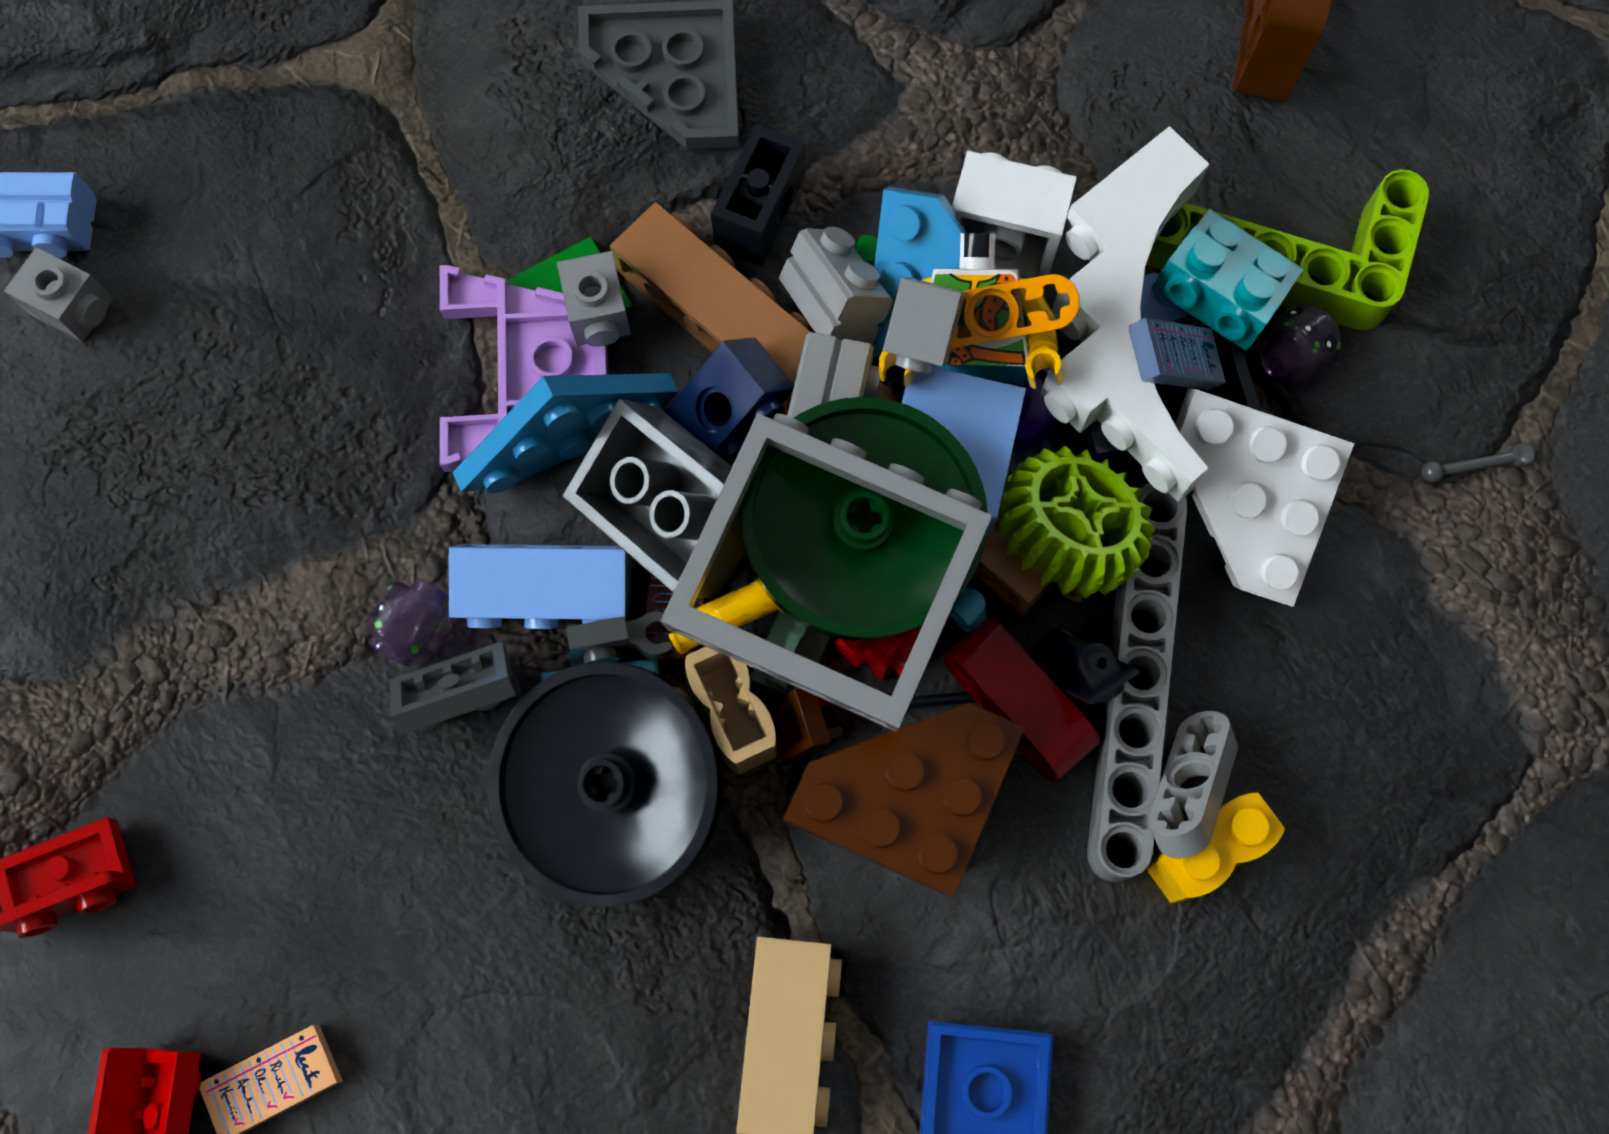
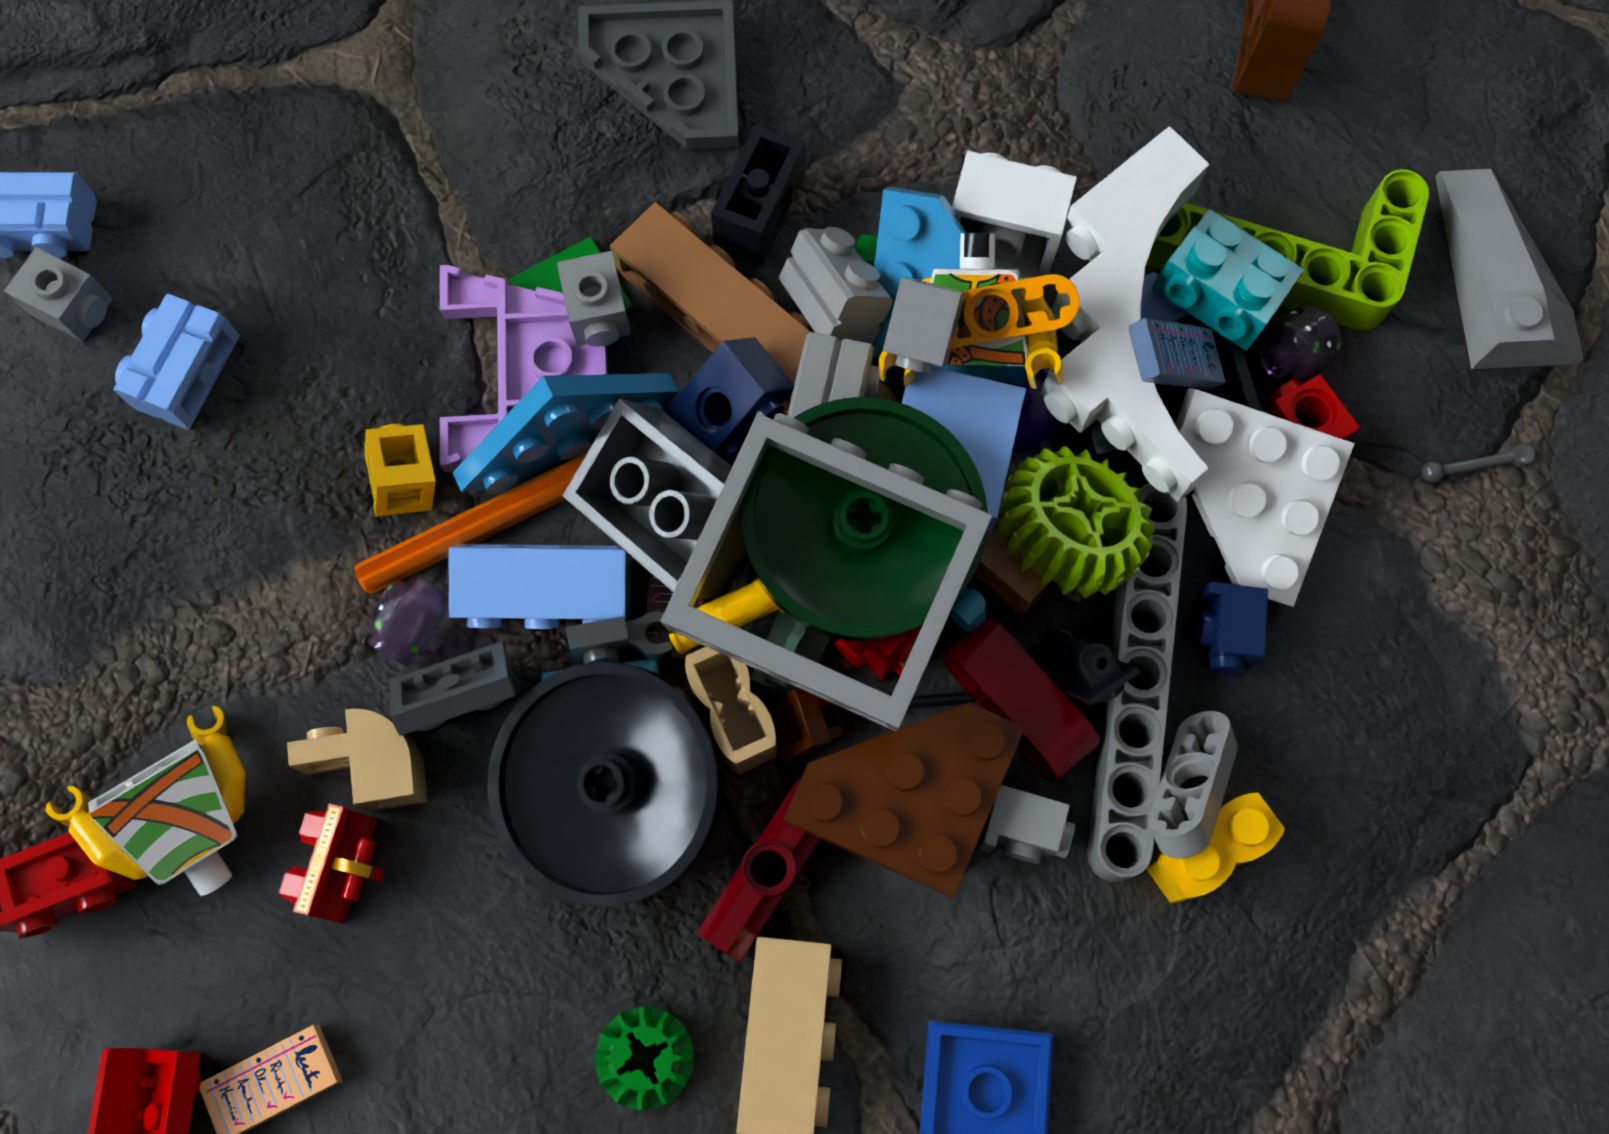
none -> torso [45,706,246,896]
none -> light blue brick [113,293,240,430]
none -> red hips [279,804,386,924]
none -> tan brick [287,709,428,812]
none -> orange axle [354,452,588,594]
none -> yellow brick [364,424,436,517]
none -> green gear [594,1006,694,1110]
none -> dark red piece [696,780,821,963]
none -> light grey brick [978,785,1075,864]
none -> dark blue brick [1195,582,1268,675]
none -> red brick [1265,374,1360,441]
none -> light grey wedge [1435,169,1584,369]

